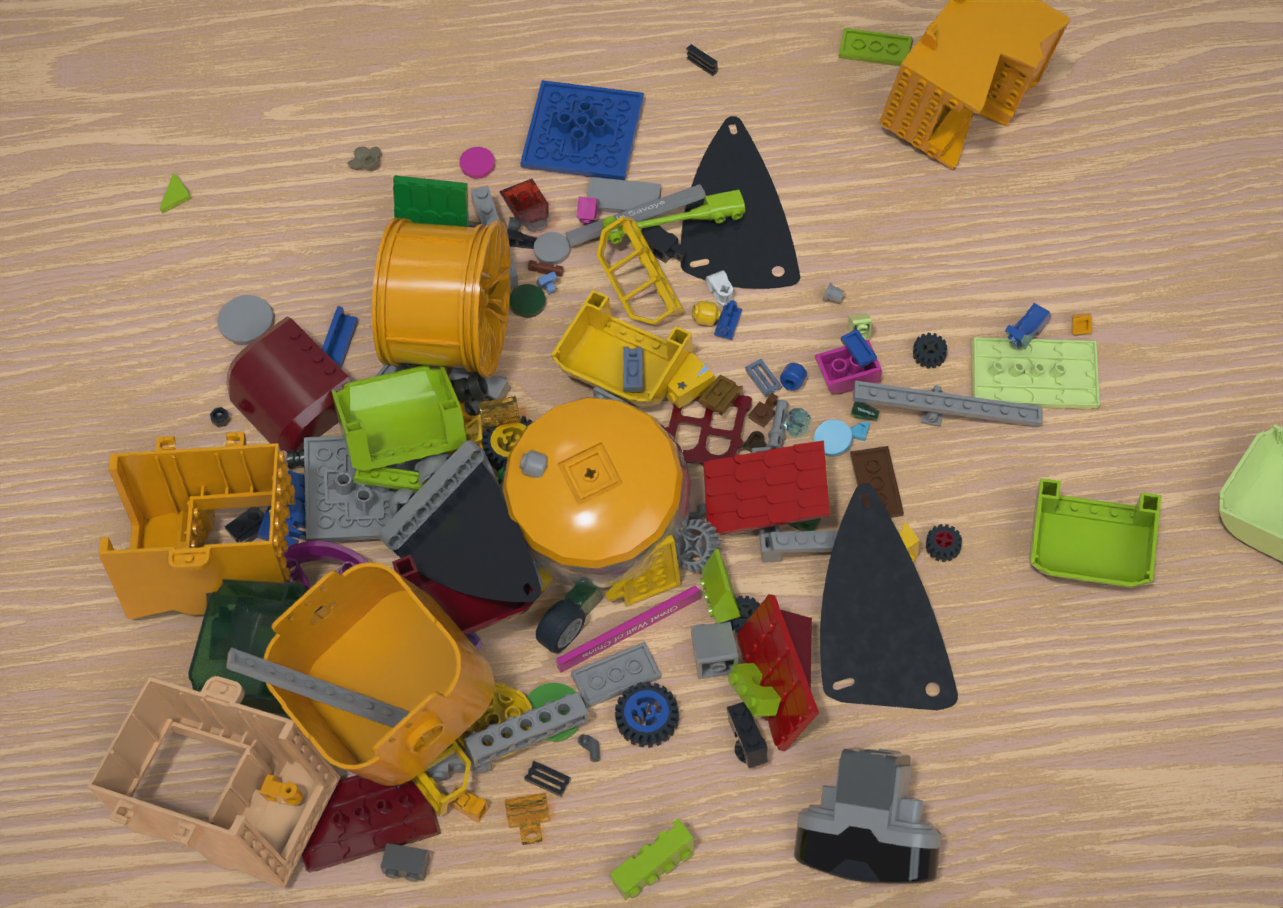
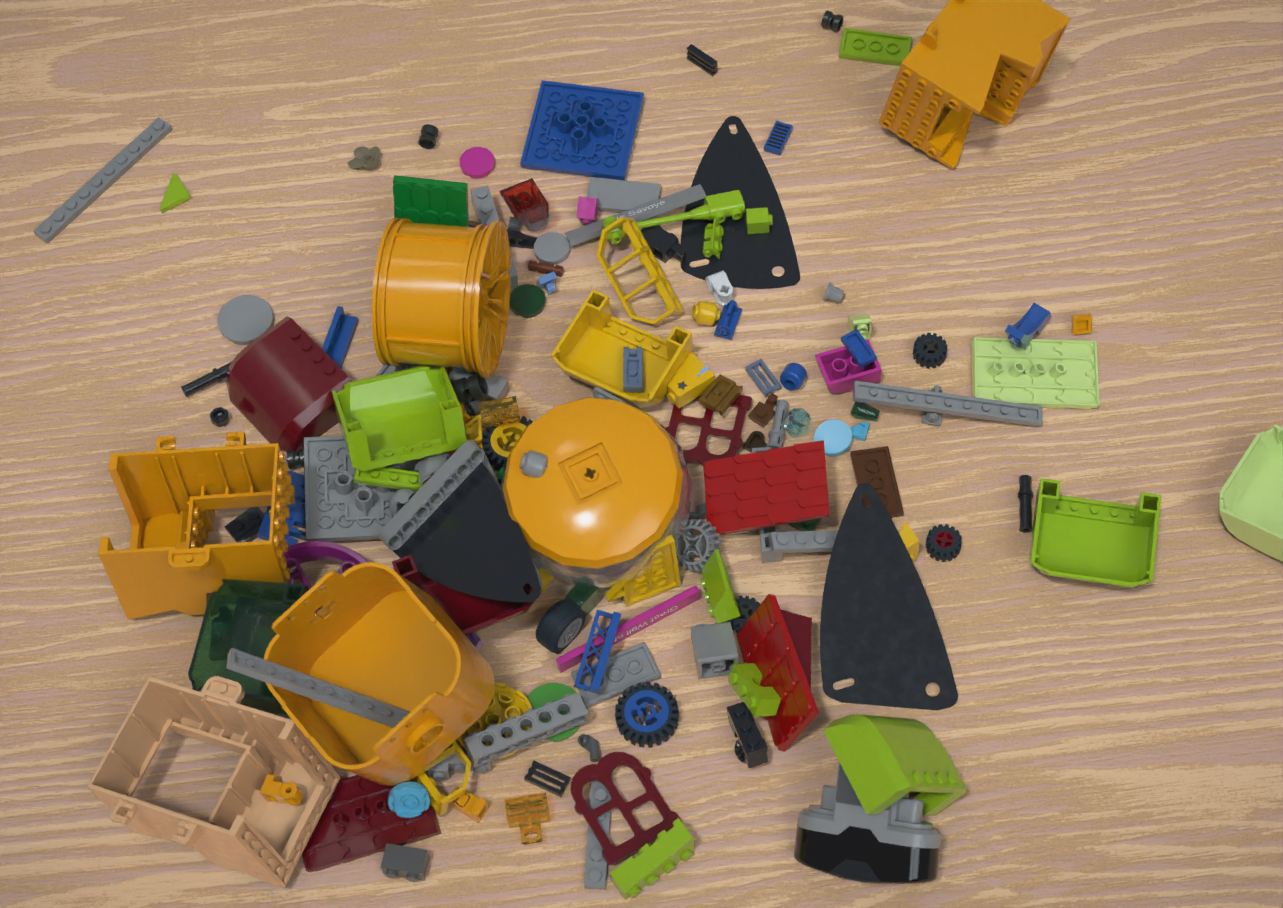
none -> light grey plate [34,117,172,244]
none -> black pin [181,361,232,397]
none -> medium azure tile [388,782,430,818]
none -> pearl dark grey wheel [418,124,439,149]
none -> dark red window [571,752,682,865]
none -> blue fence [574,609,621,694]
none -> light grey plate [584,770,614,890]
none -> lime hinge [703,219,724,259]
none -> lime brick [746,207,773,234]
none -> blue tile [764,121,793,156]
none -> pearl dark grey wheel [821,10,844,32]
none -> lime slope [824,714,967,816]
none -> black pin [1018,475,1033,533]

